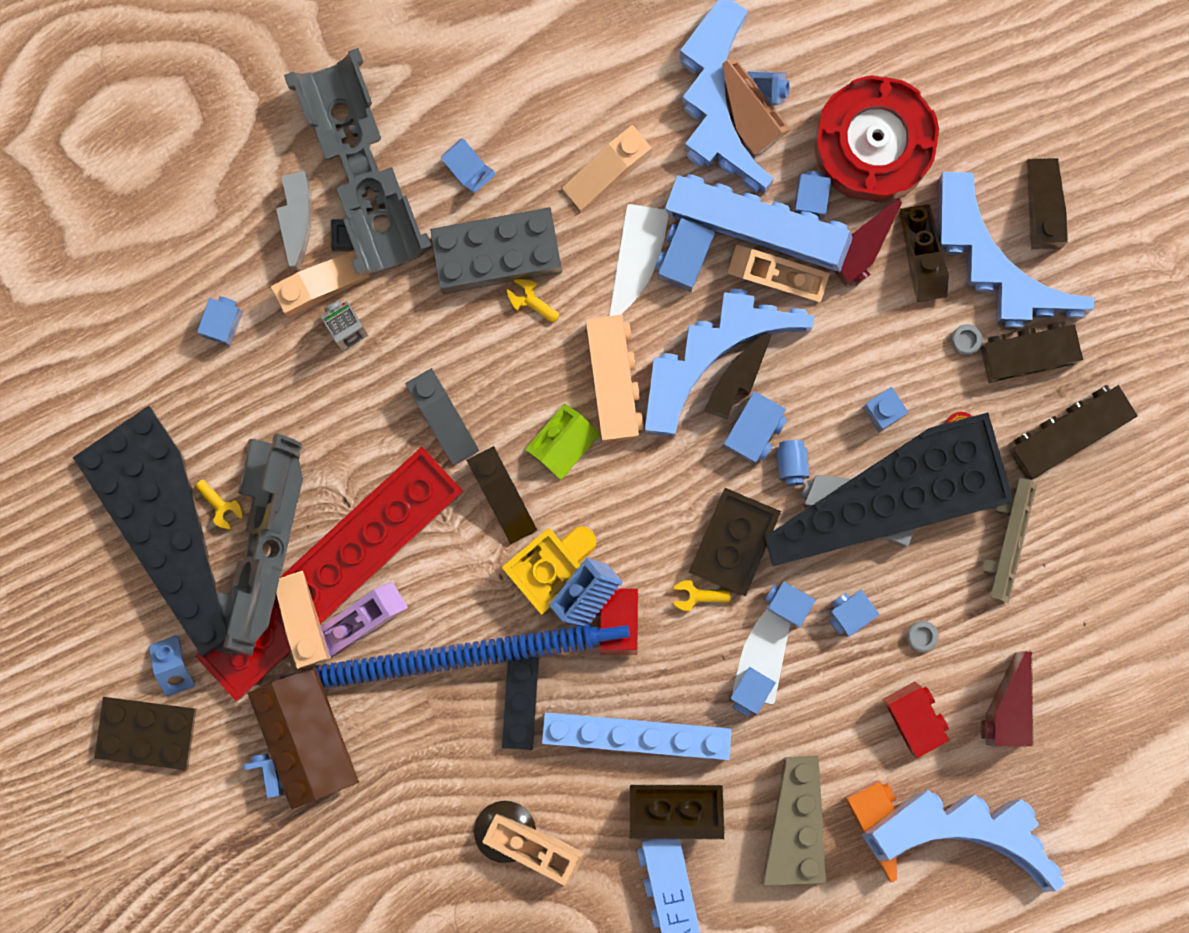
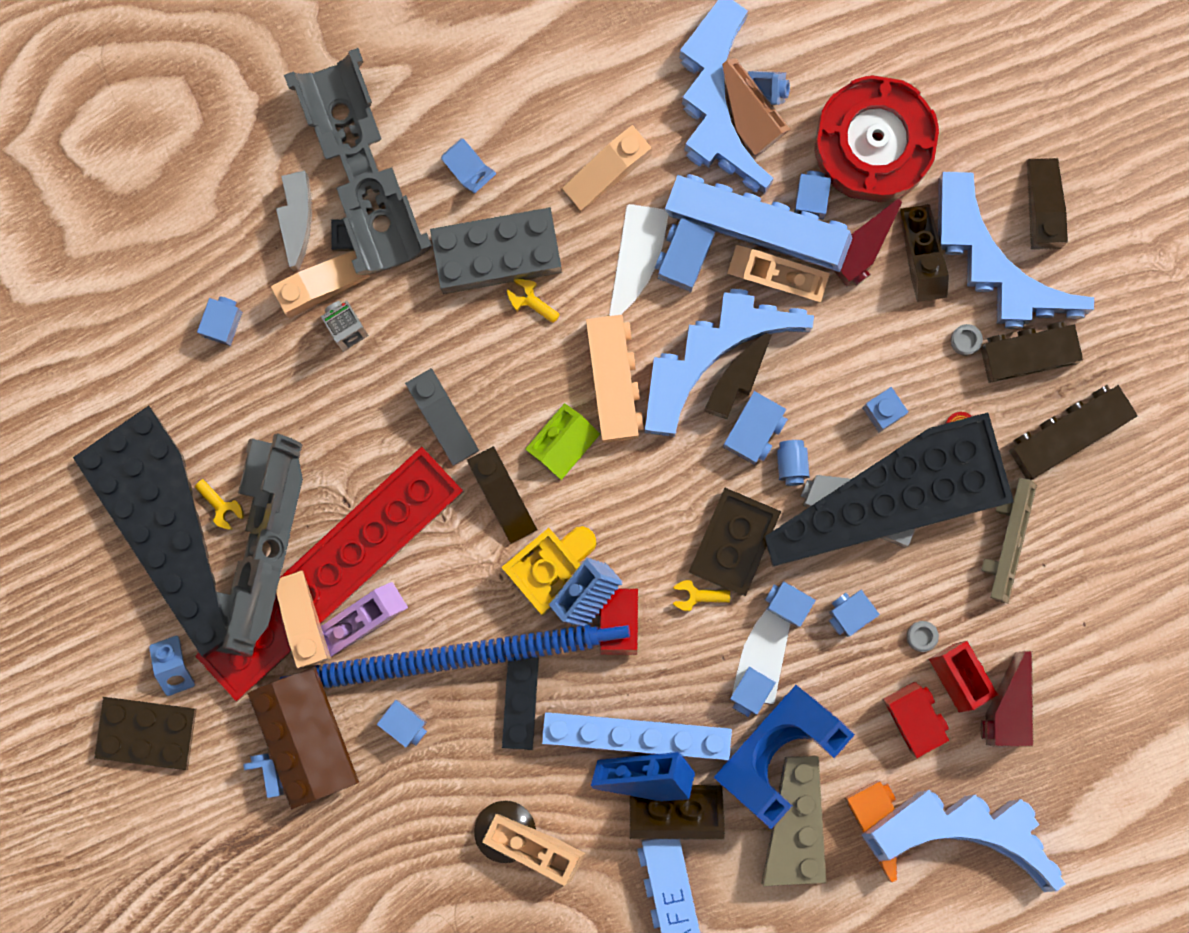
none -> medium blue brick [377,700,427,747]
none -> blue slope [591,752,695,801]
none -> blue arch [714,685,855,829]
none -> red brick [929,640,998,713]

